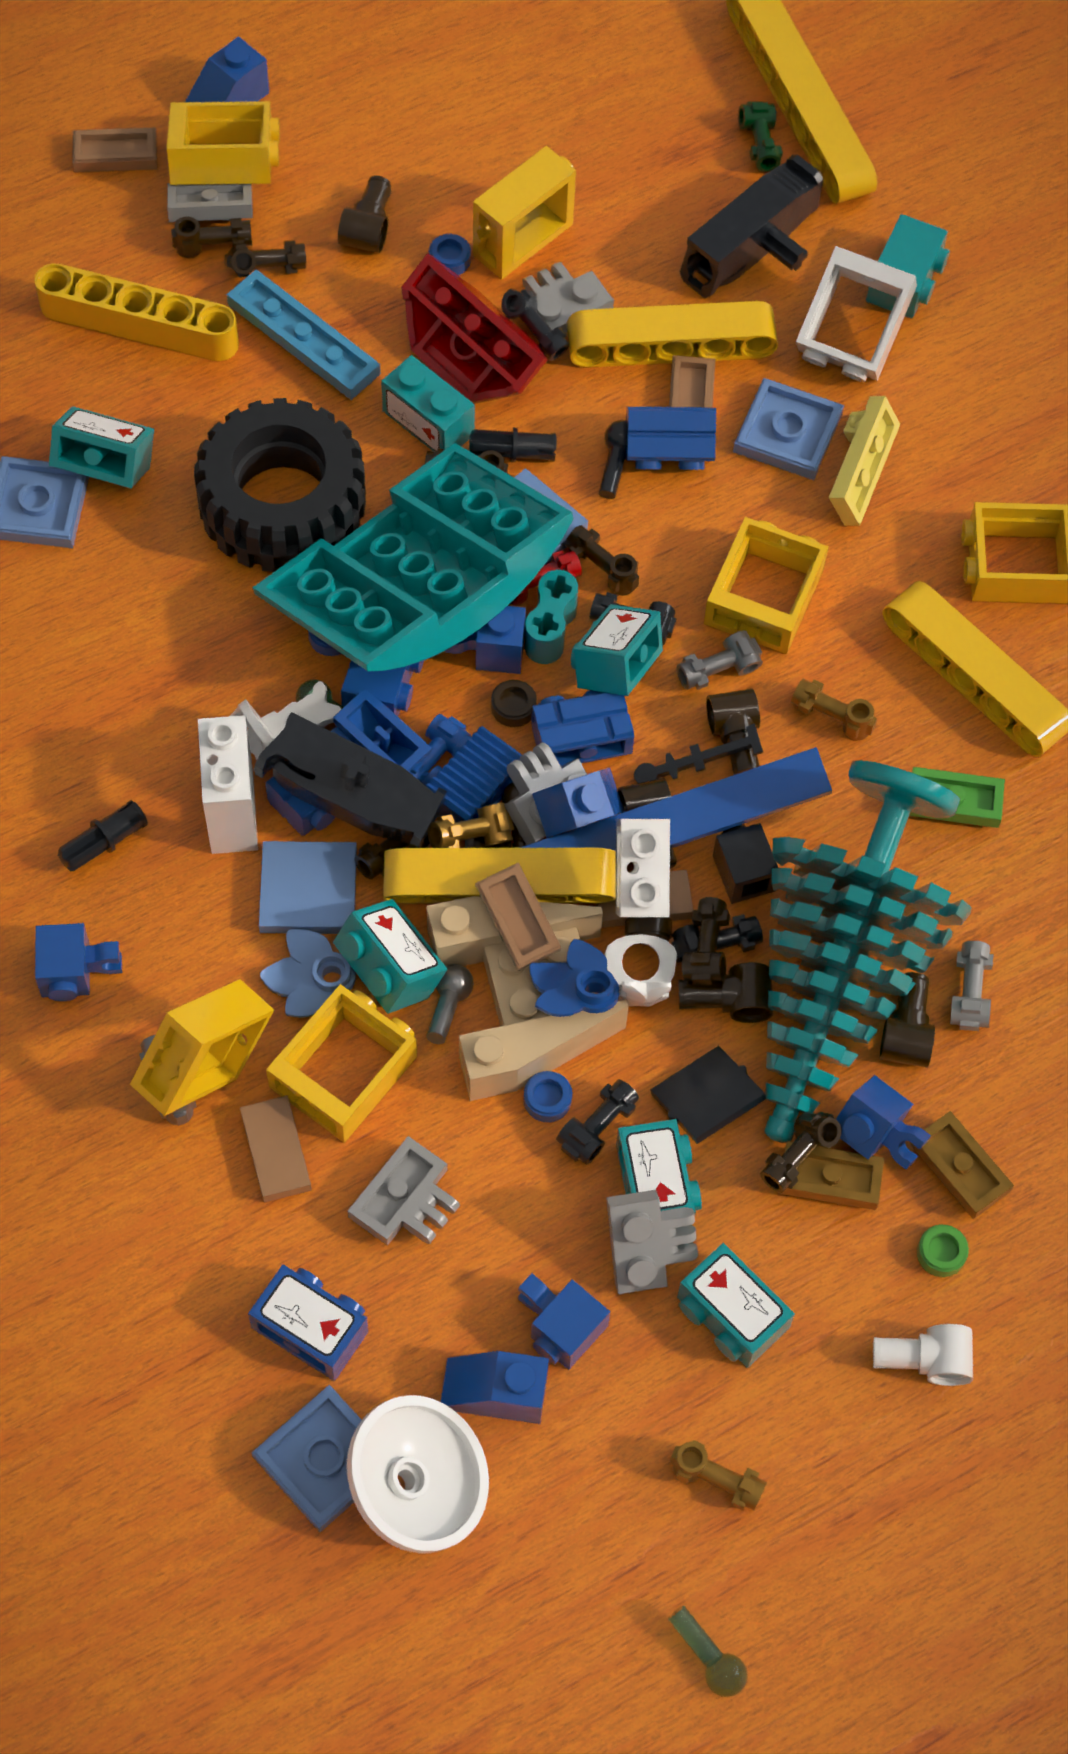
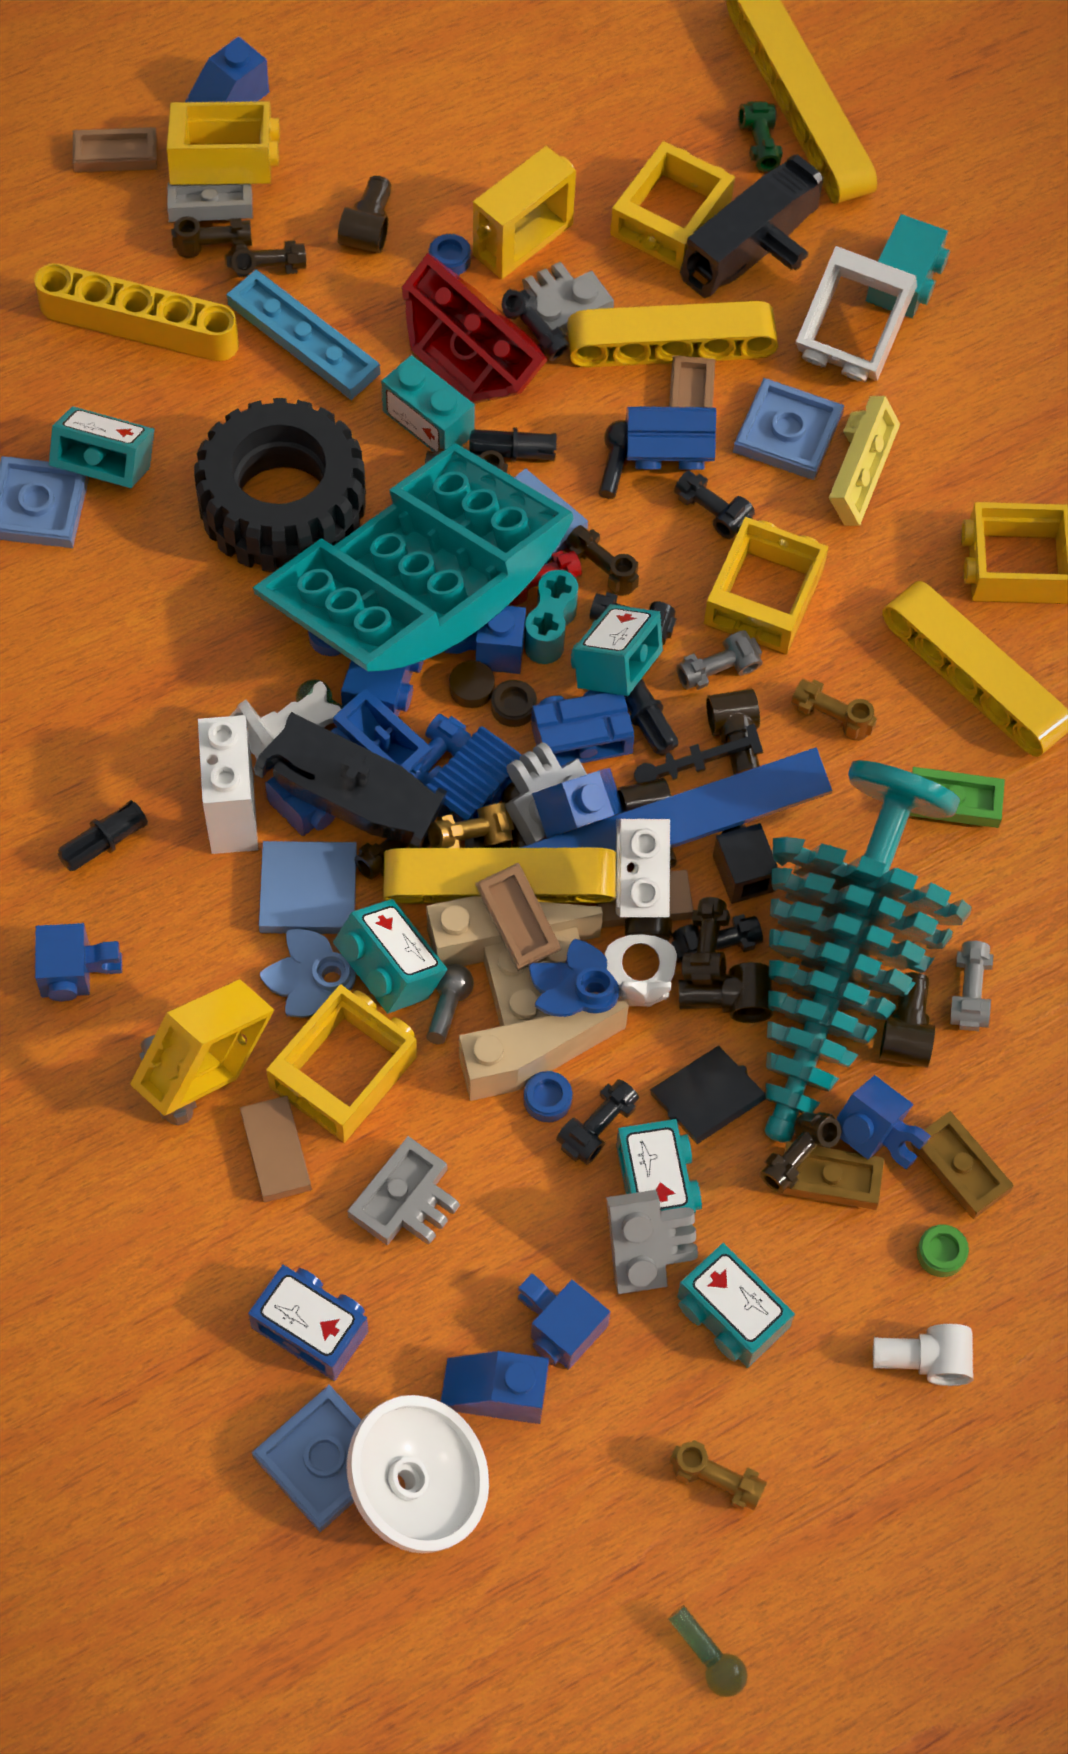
none -> dark brown tile [449,661,495,708]
none -> yellow window [610,141,735,270]
none -> black axle [624,678,678,756]
none -> black bar [674,471,755,539]

